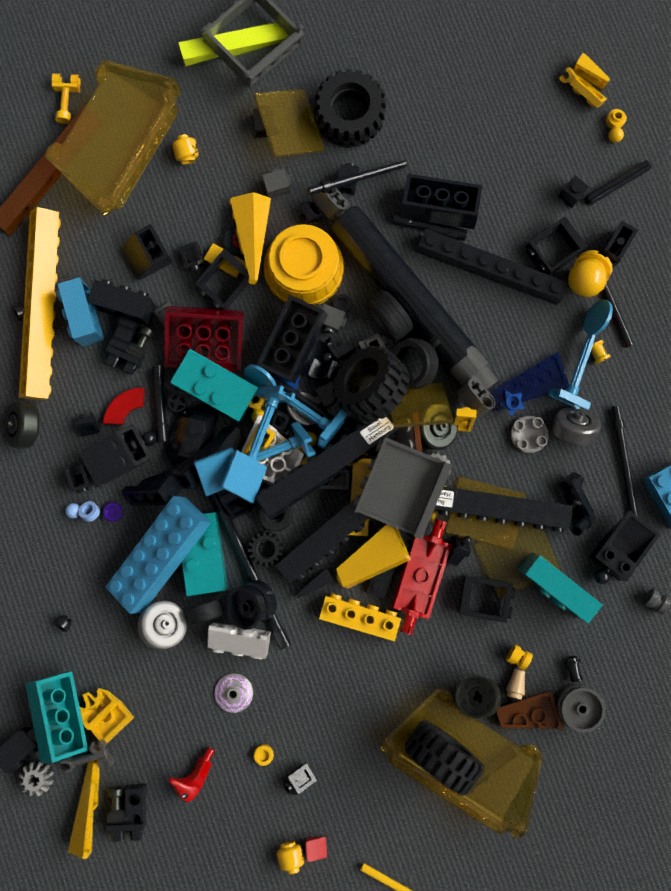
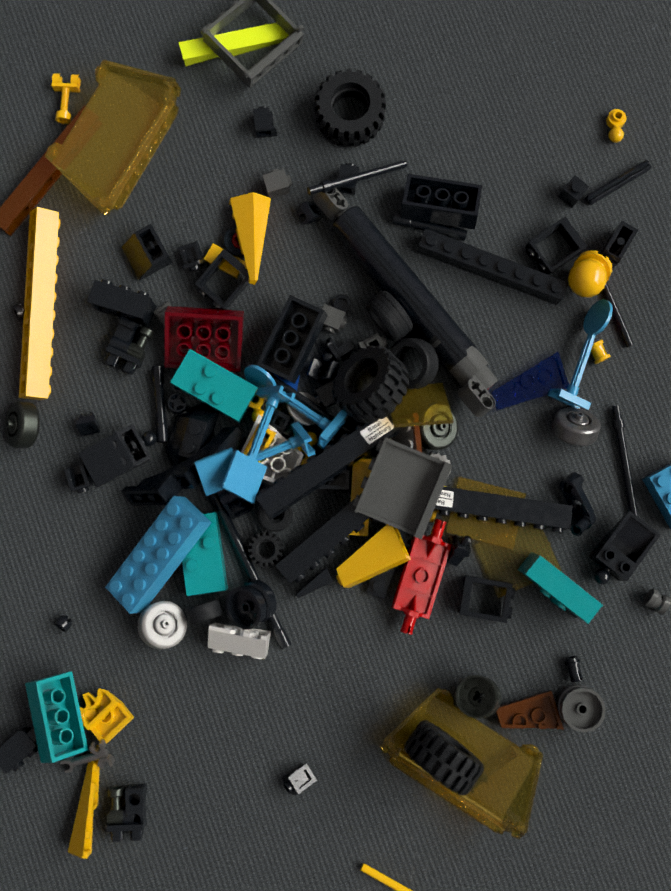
light grey gear [18,761,54,796] -> none
dark azure brick [57,277,104,346] -> none
light blue plate [65,501,100,522] -> none
red tile [103,388,145,425] -> none
dark purple tile [103,502,123,522] -> none
red animal [168,747,215,802] -> none
yellow head [172,134,199,165] -> none
dish [214,673,253,713] -> none
clear yellow piece [254,89,325,157] -> none
yellow tile [254,744,274,766] -> none
yellow piece [264,224,344,306] -> none
yellow head [276,841,305,874] -> none
slope [306,836,327,862] -> none
yellow brick [319,593,401,641] -> none
yellow plate [454,407,476,432] -> none
blue plate [500,391,525,415] -> none
tan cone [505,669,525,700] -> none
yellow wheel [506,644,533,671] -> none
light grey dish [511,416,548,453] -> none
yellow plate [559,67,607,108] -> none
yellow slope [573,53,610,90] -> none

